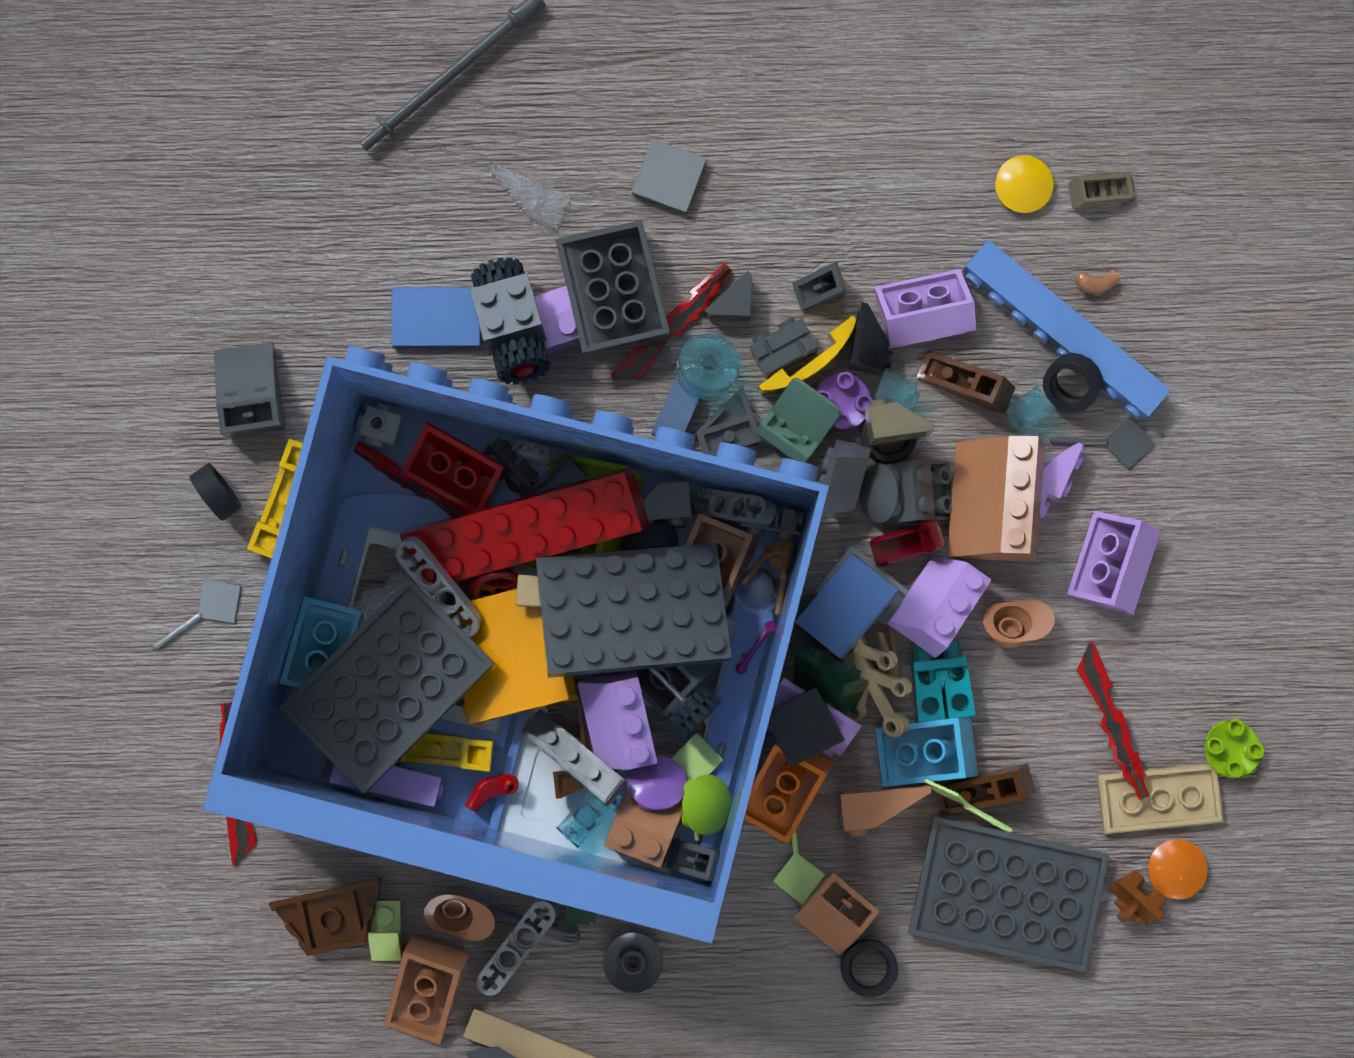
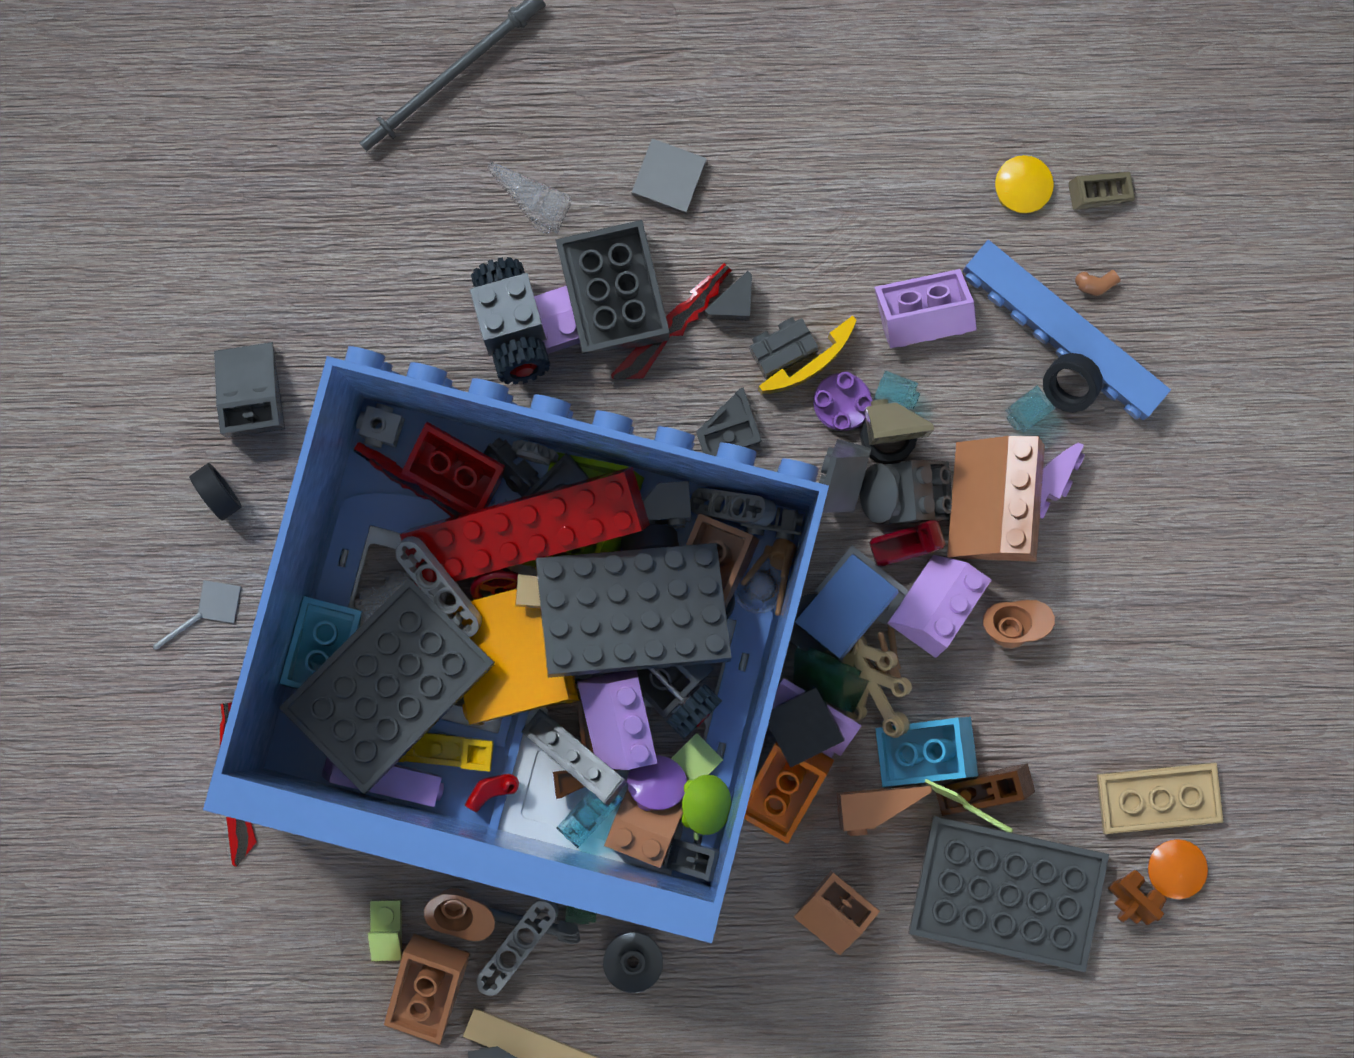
yellow slope [247,438,303,559] -> none
reddish brown wing [269,878,382,956] -> none
medium blue tile [391,287,480,347] -> none
sand blue slope [651,377,703,437] -> none
clear light blue wheel [675,333,741,400] -> none
magenta hinge [735,621,776,674] -> none
sand green bracket [755,378,841,463] -> none
yellowish green piece [773,830,825,905] -> none
dark grey slope [792,262,847,311] -> none
black tyre [840,938,898,998] -> none
black slope [847,302,893,375] -> none
teal hips [910,641,976,723] -> none
reddish brown slope [917,351,1016,414] -> none
dark grey piece [1050,417,1155,469] -> none
lavender slope [1067,511,1161,615] -> none
red sword [1077,643,1150,800] -> none
lime dish [1204,719,1264,779] -> none

